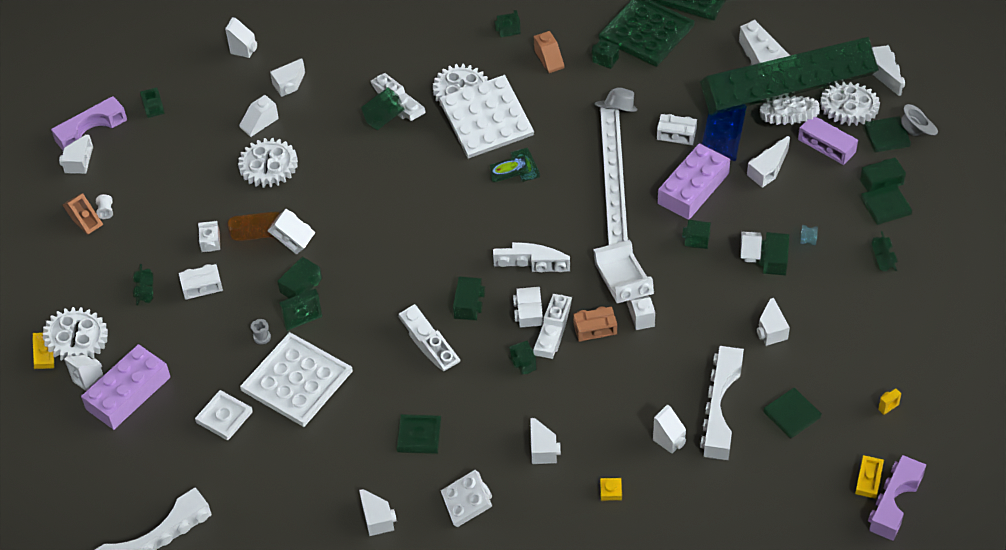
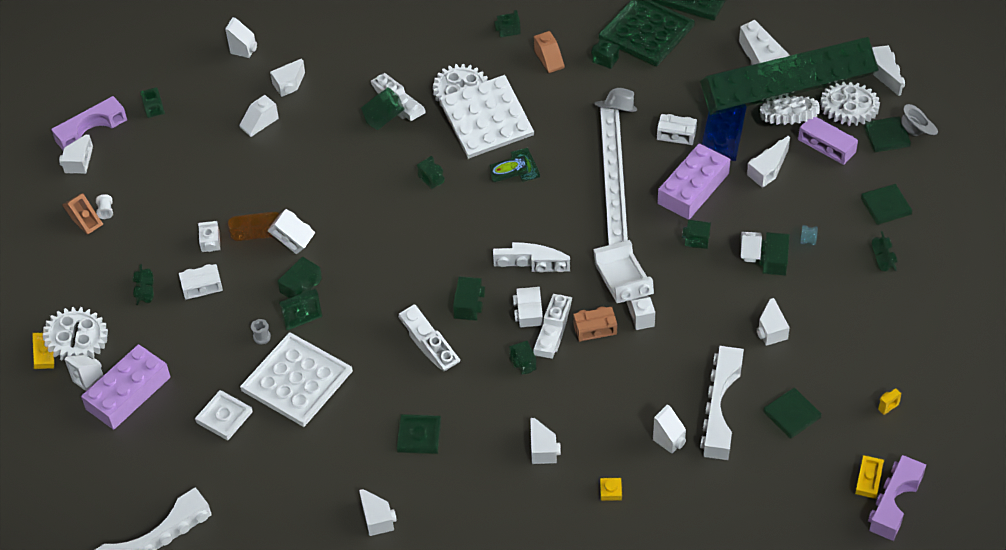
white gear [238,138,298,188] -> none
white plate [441,470,492,527] -> none
clear green brick [860,157,906,195] -> none
none -> clear green brick [417,156,445,189]

